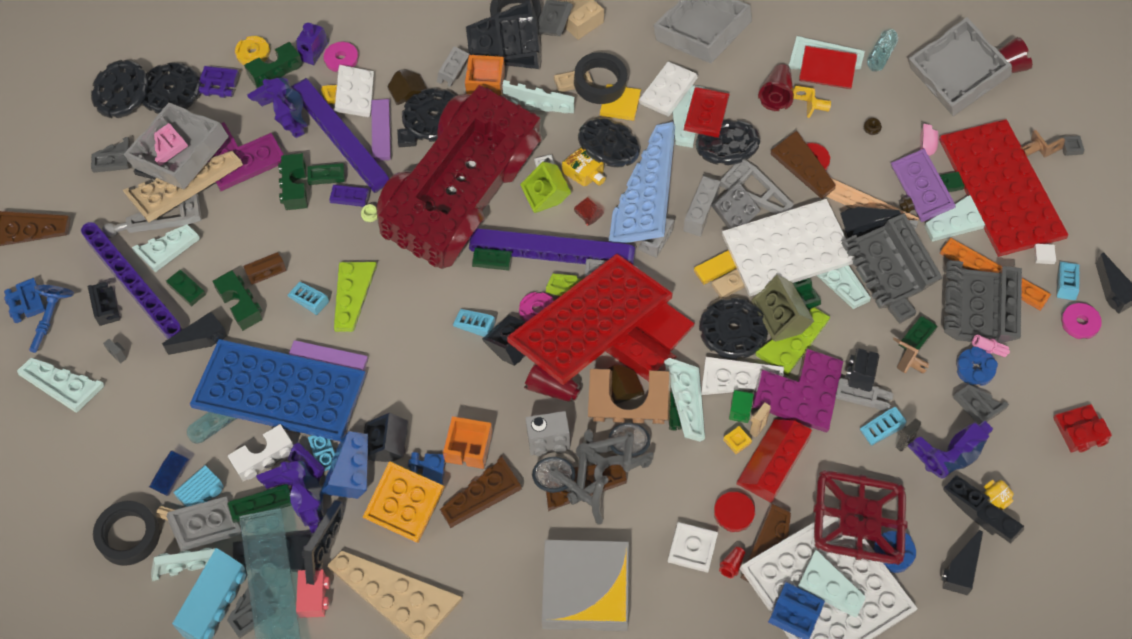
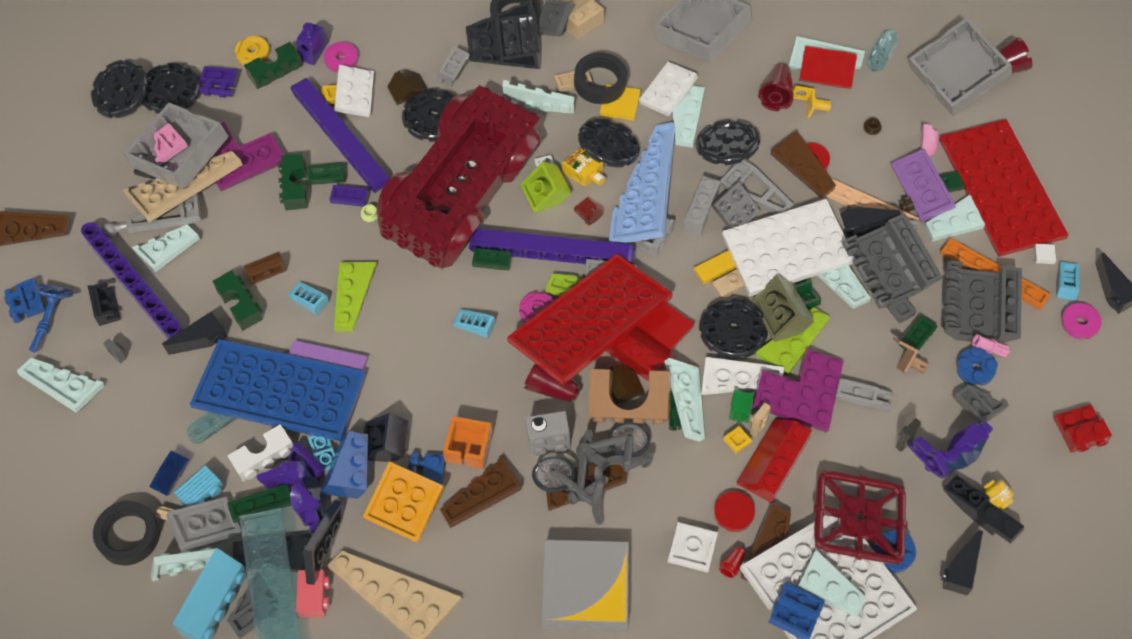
dark grey wing [91,137,130,173] -> none
dark green plate [166,269,206,307] -> none
dark purple hips [247,78,307,138] -> none
medium lavender tile [371,99,391,161] -> none
black tile [397,129,416,148] -> none
orange piece [465,55,505,96] -> none
black slope [482,315,526,366] -> none
red tile [684,87,730,138] -> none
black brick [846,348,880,392] -> none
medium azure slope [860,407,906,446] -> none
medium nougat bracket [1020,130,1065,158] -> none
dark grey plate [1062,136,1085,156] -> none

